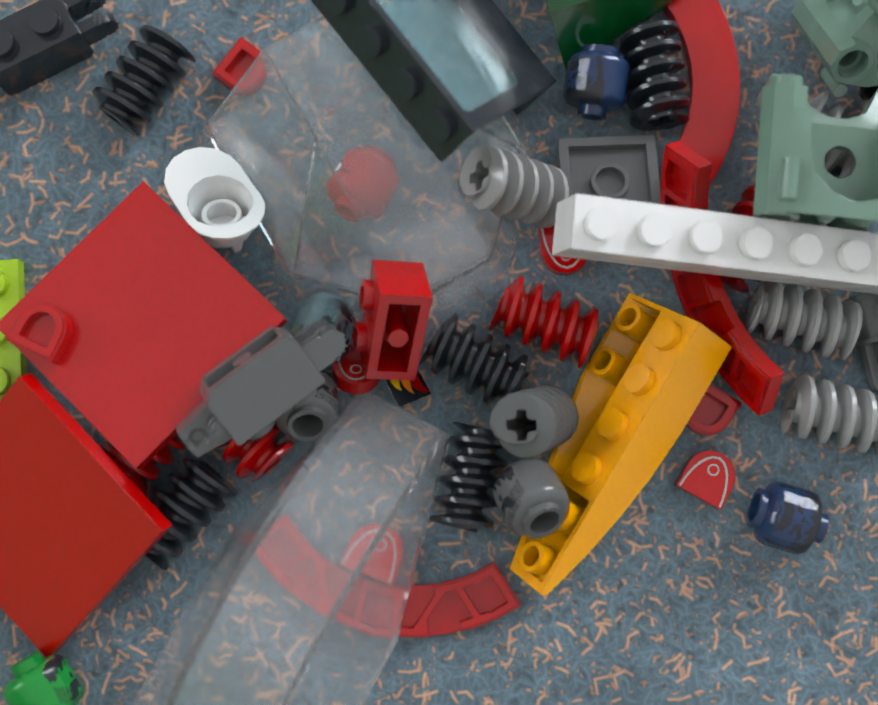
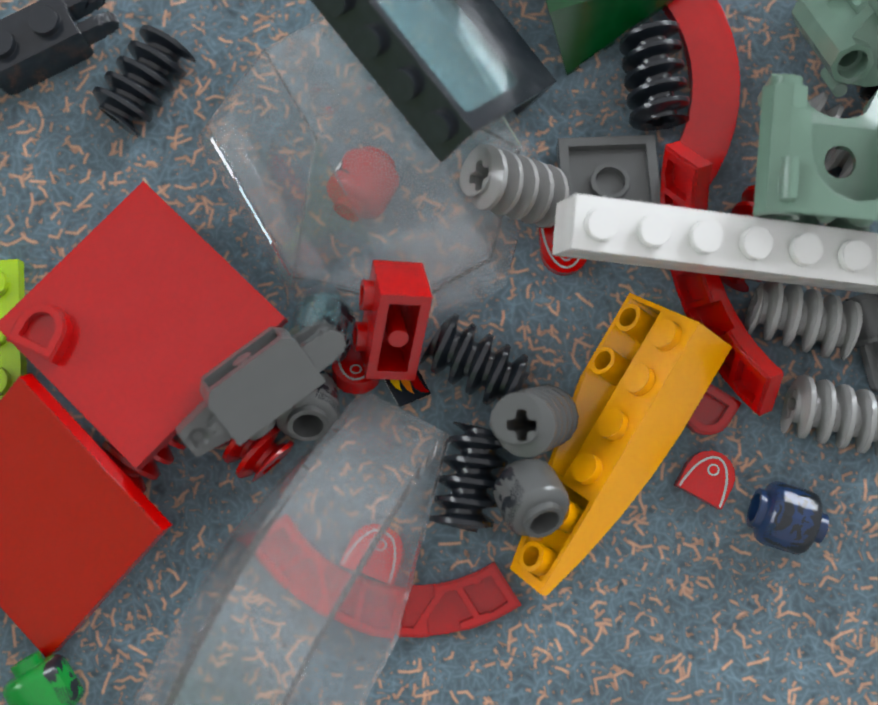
black piece [145,457,238,570] -> none
white piece [164,147,266,253] -> none
red tile [212,37,270,96] -> none
red piece [488,275,599,369] -> none
dark blue head [563,44,630,120] -> none

